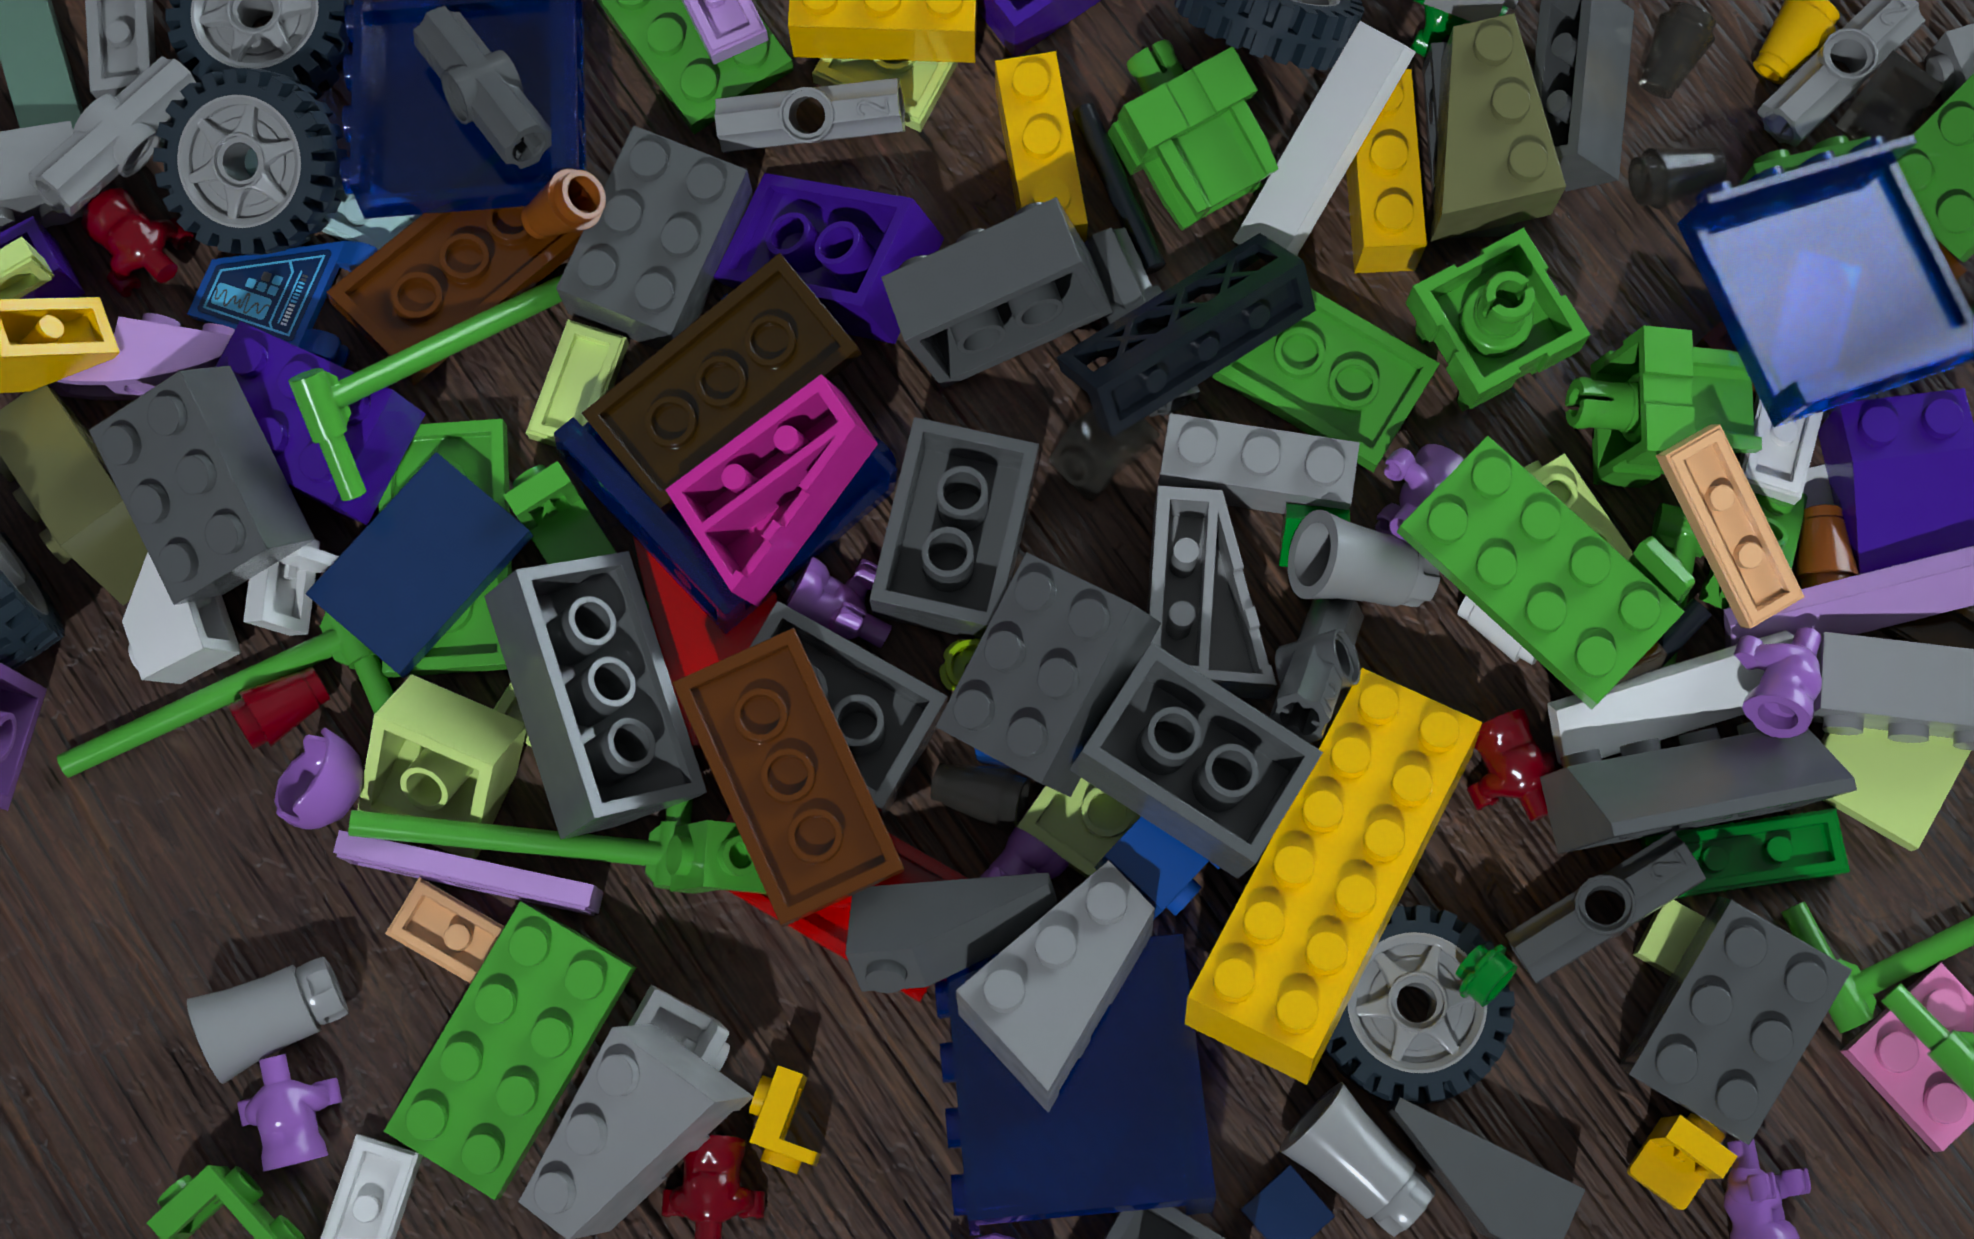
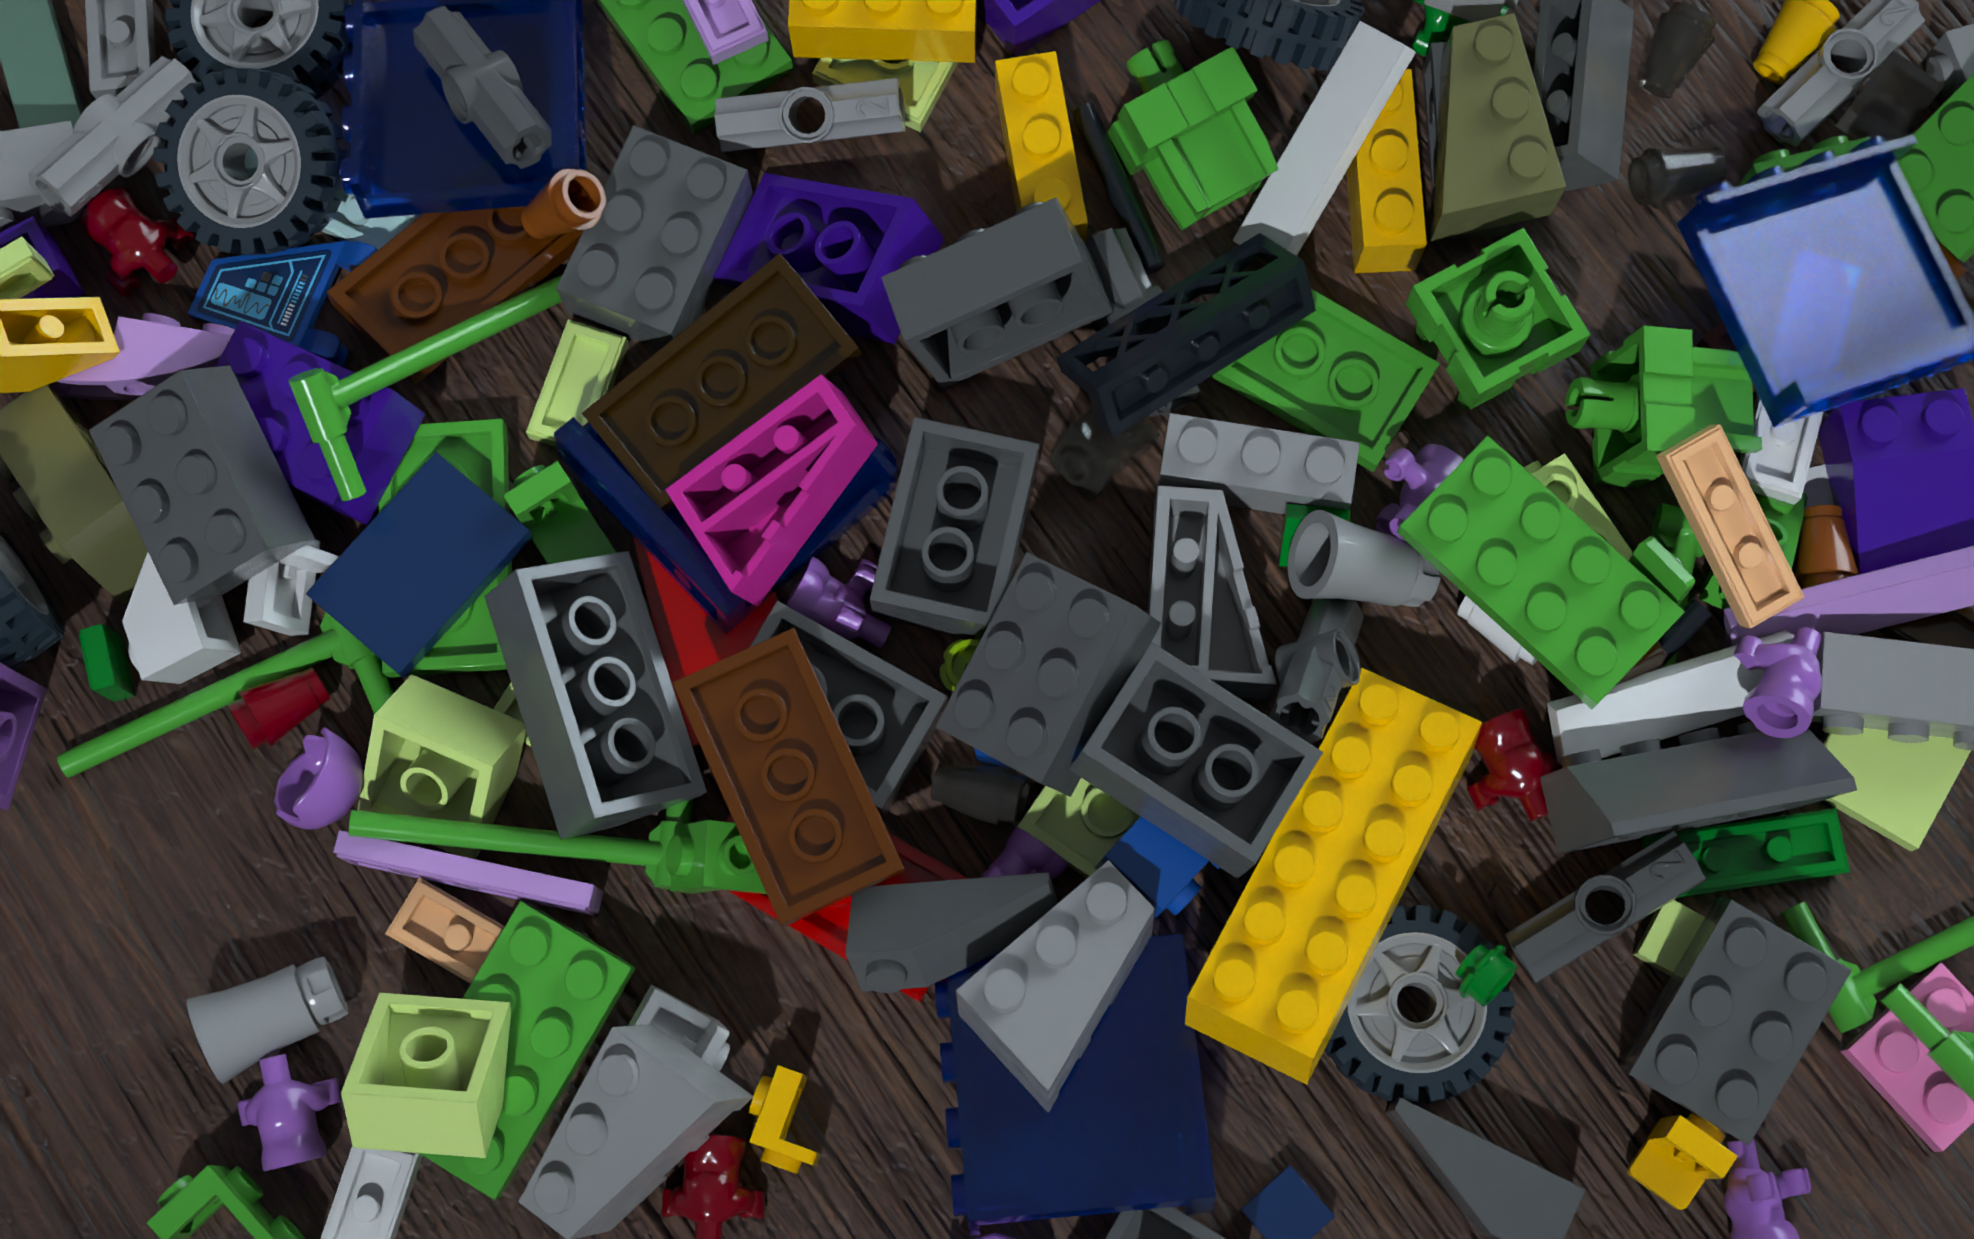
light grey plant [1279,1082,1436,1237] -> none
none -> green tile [79,624,135,702]
none -> yellowish green slope [341,993,511,1158]

